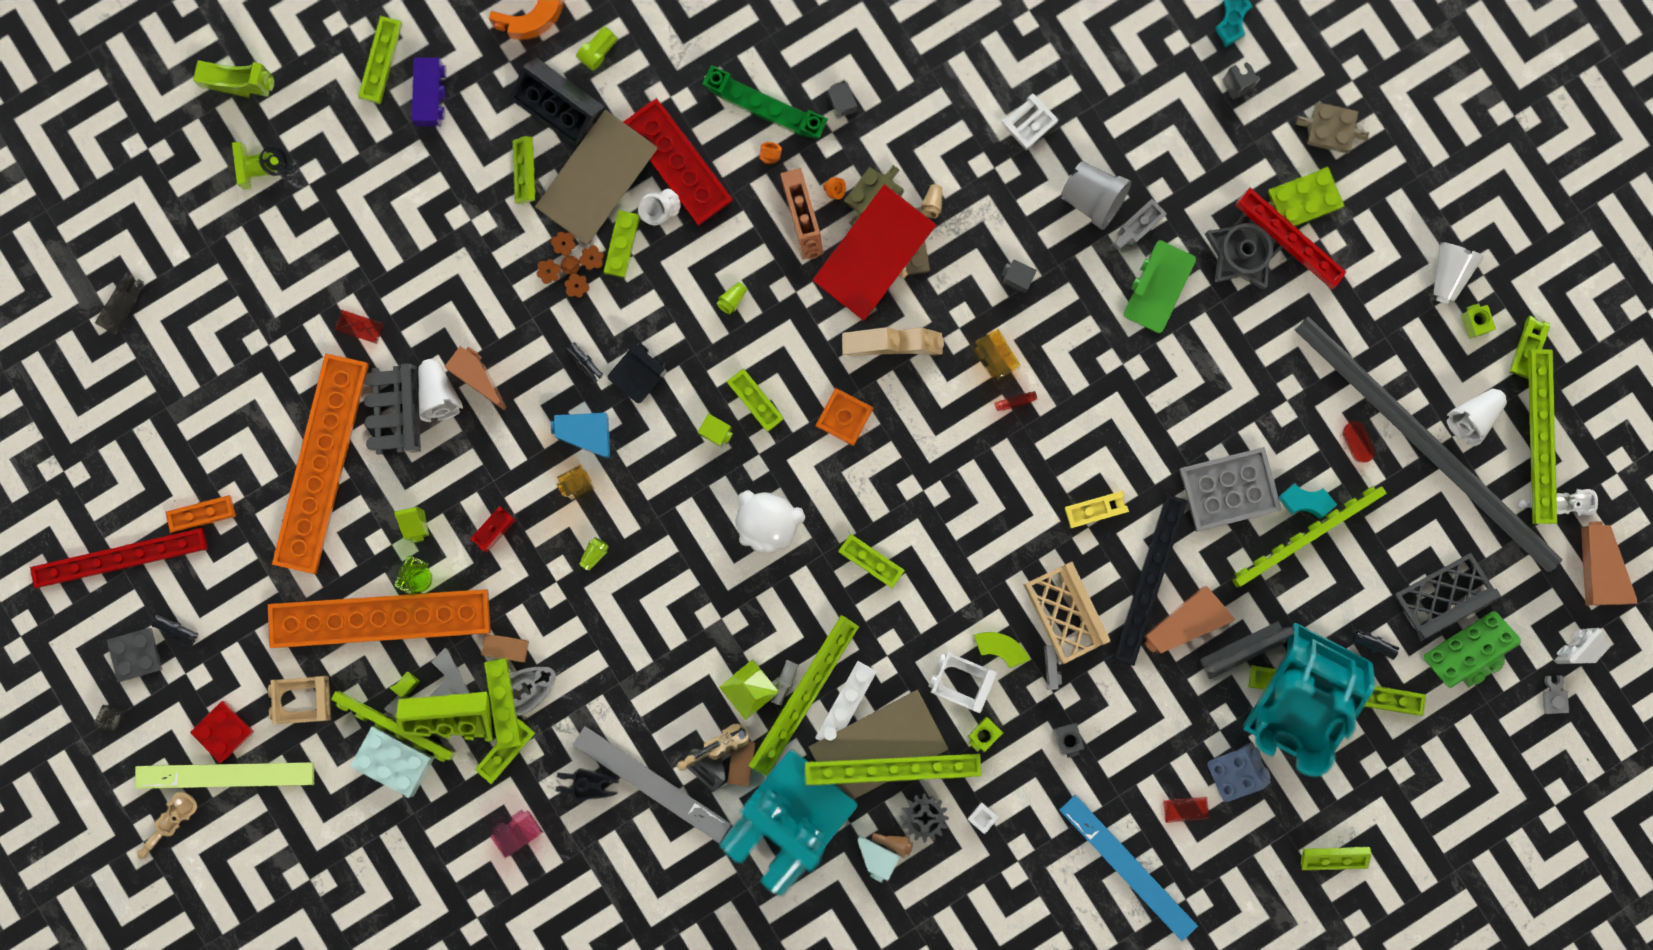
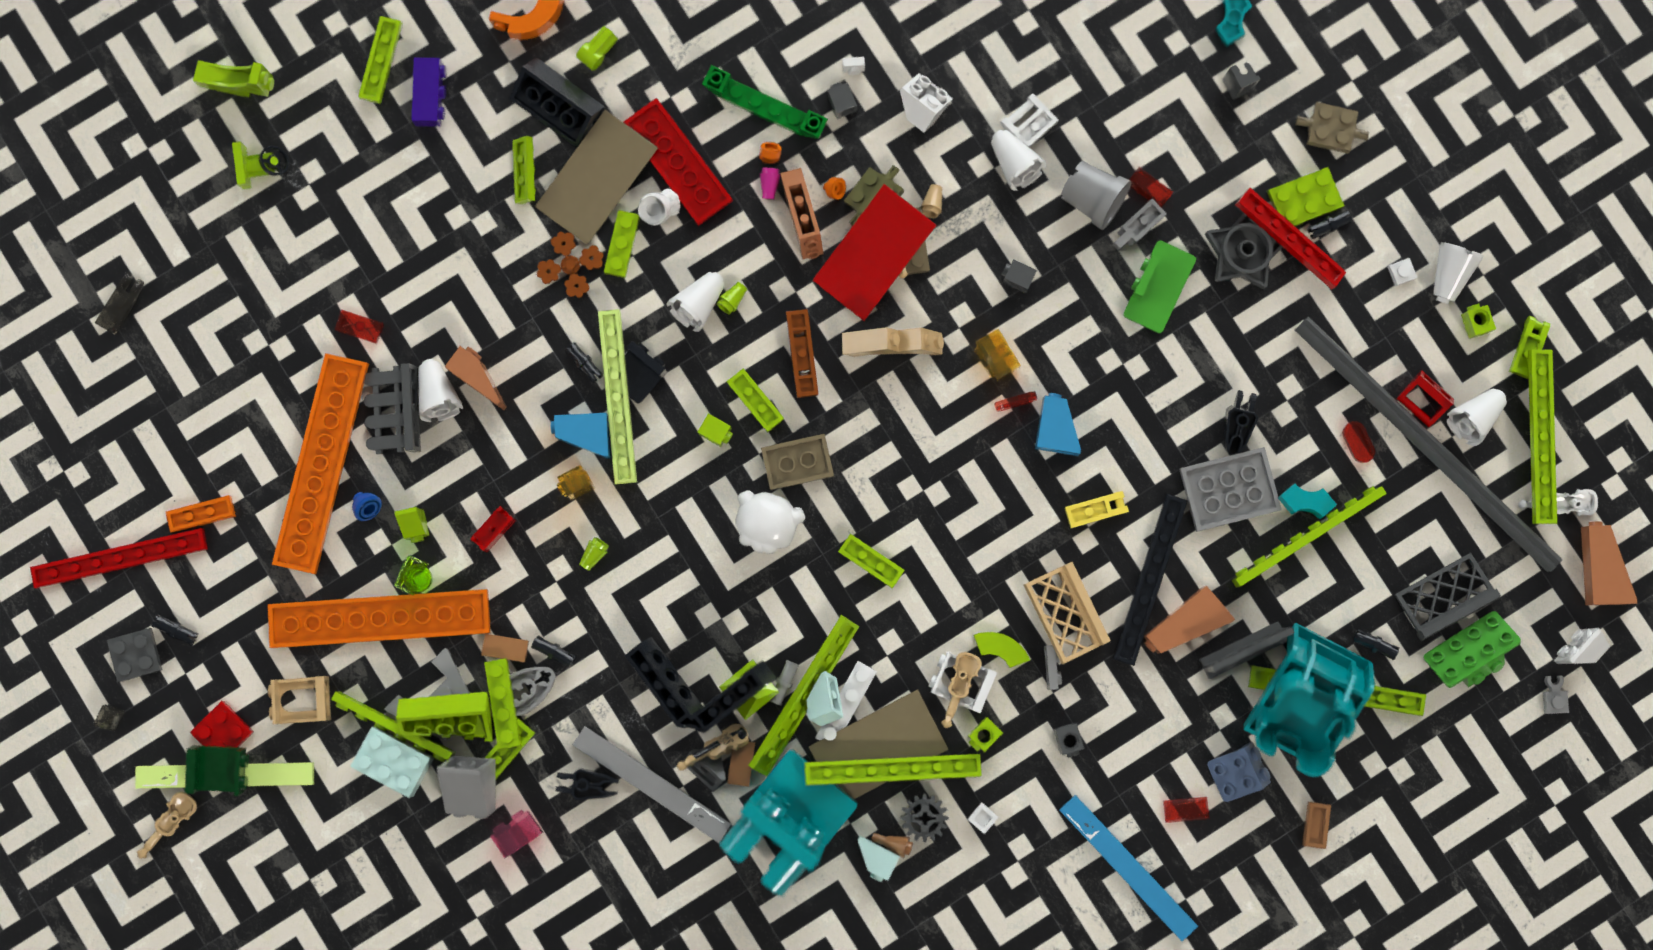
lime slope [390,672,420,698] -> none
orange tile [815,388,874,447] -> none
lime plate [1300,847,1371,870] -> none
none -> dark green panel [185,745,249,796]
none -> blue brick [352,492,382,521]
none -> light grey slope [437,756,496,819]
none -> black pin [531,635,576,668]
none -> yellowish green tile [598,309,637,484]
none -> black brick [624,637,776,733]
none -> white cone [667,272,724,332]
none -> dark pink cone [760,168,781,200]
none -> dark tan plate [761,434,834,491]
none -> dark orange hinge [786,309,819,398]
none -> light aqua slope [806,671,843,726]
none -> white plate [843,57,865,75]
none -> white slope [900,73,953,132]
none -> tan piece [941,652,982,728]
none -> white cone [991,130,1046,191]
none -> dark azure slope [1035,393,1081,456]
none -> clear red tile [1129,166,1173,208]
none -> black hinge [1224,390,1258,453]
none -> medium nougat tile [1302,802,1331,849]
none -> black pin [1307,210,1352,239]
none -> white plate [1388,258,1417,286]
none -> red tile [1396,371,1454,427]

